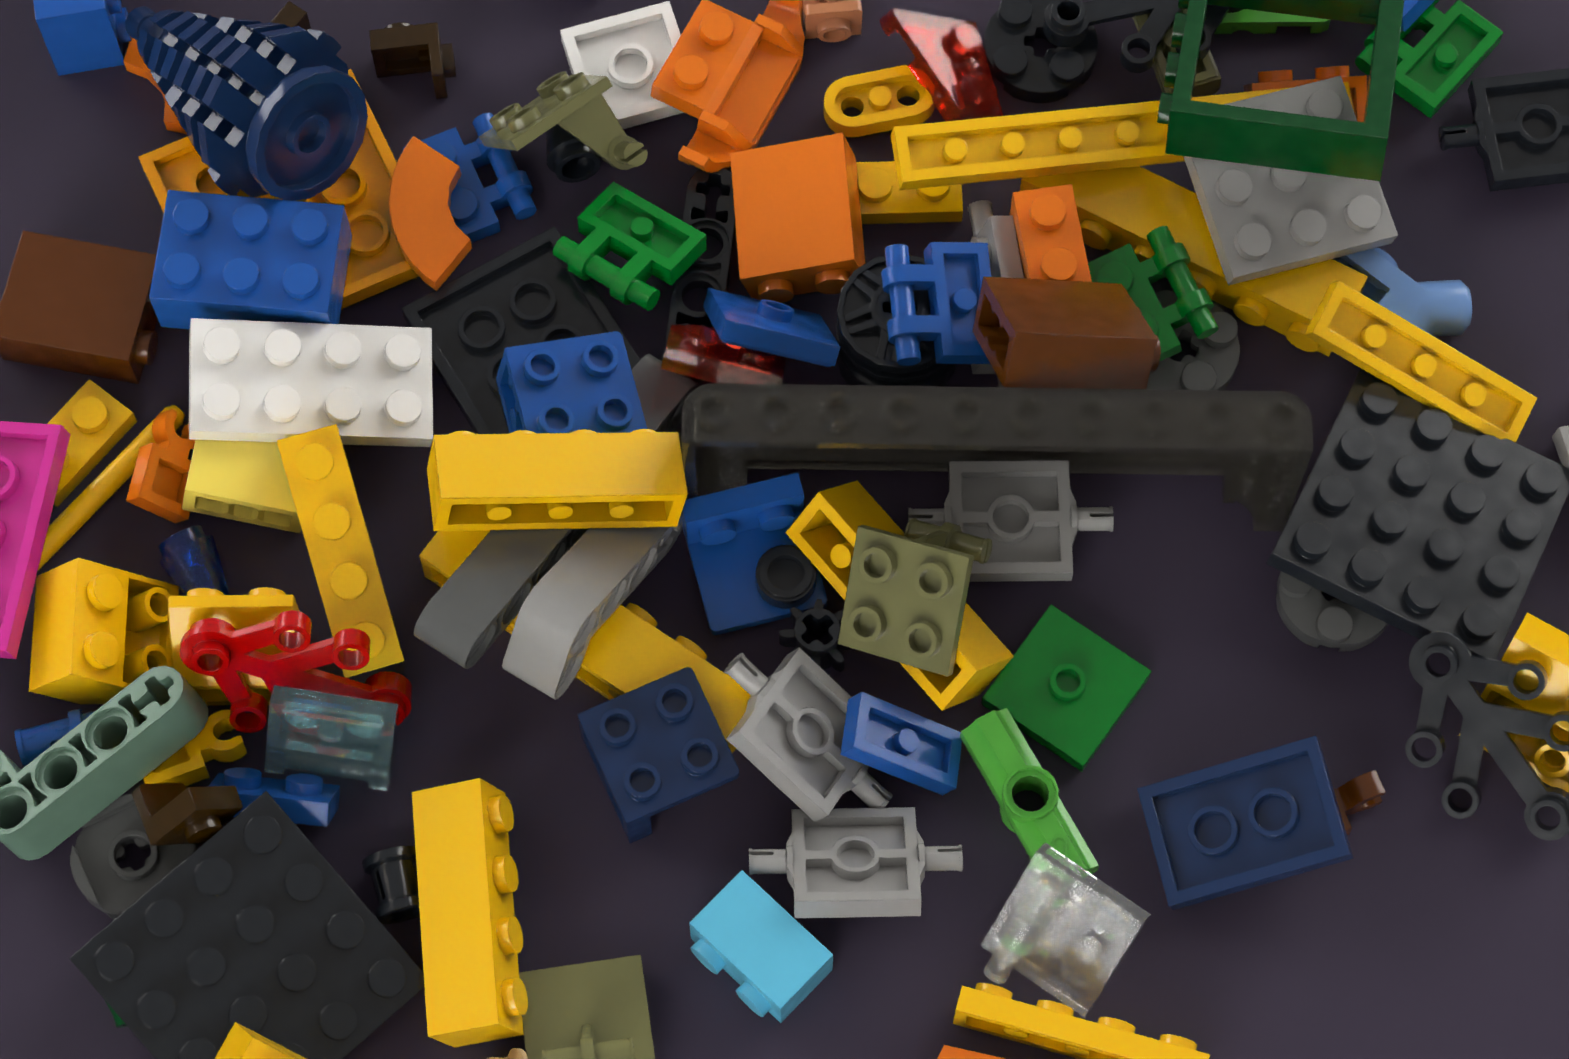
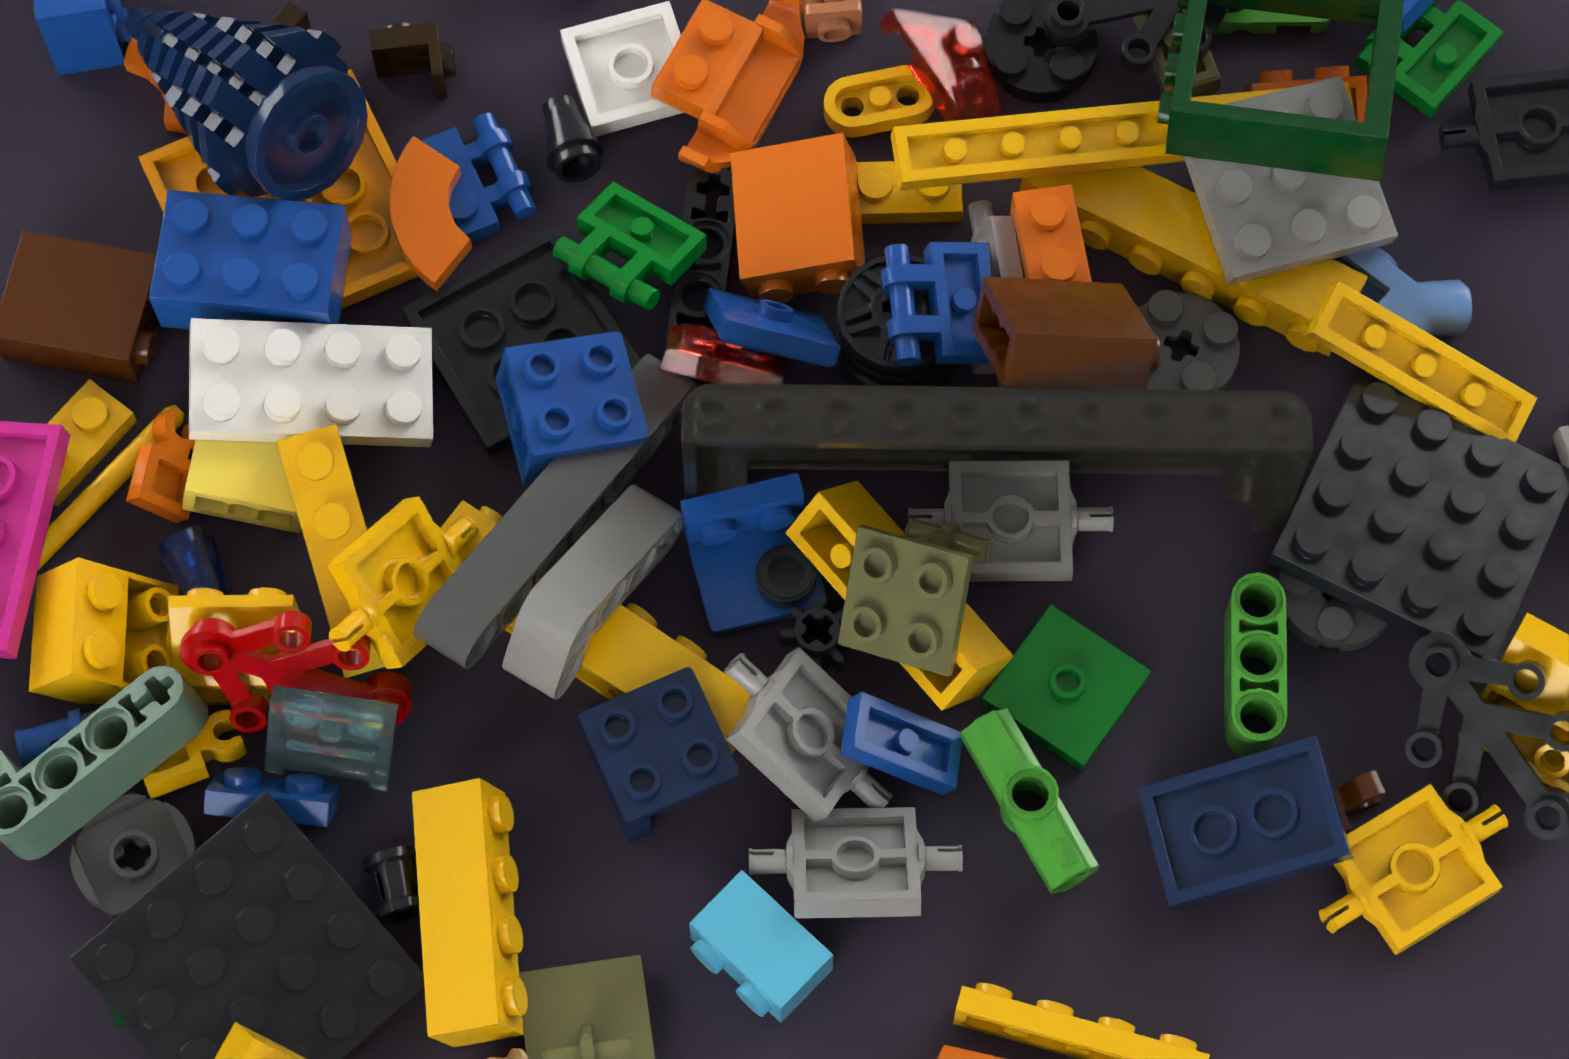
dark brown bracket [132,783,244,846] -> none
yellow brick [427,429,688,531] -> none
olive plate [479,71,648,170] -> none
clear plate [980,843,1150,1017] -> none
green plate [1088,226,1219,362] -> none
none -> yellow plate [327,496,479,669]
none -> bright green beam [1224,572,1287,757]
none -> yellow plate [1318,784,1509,956]

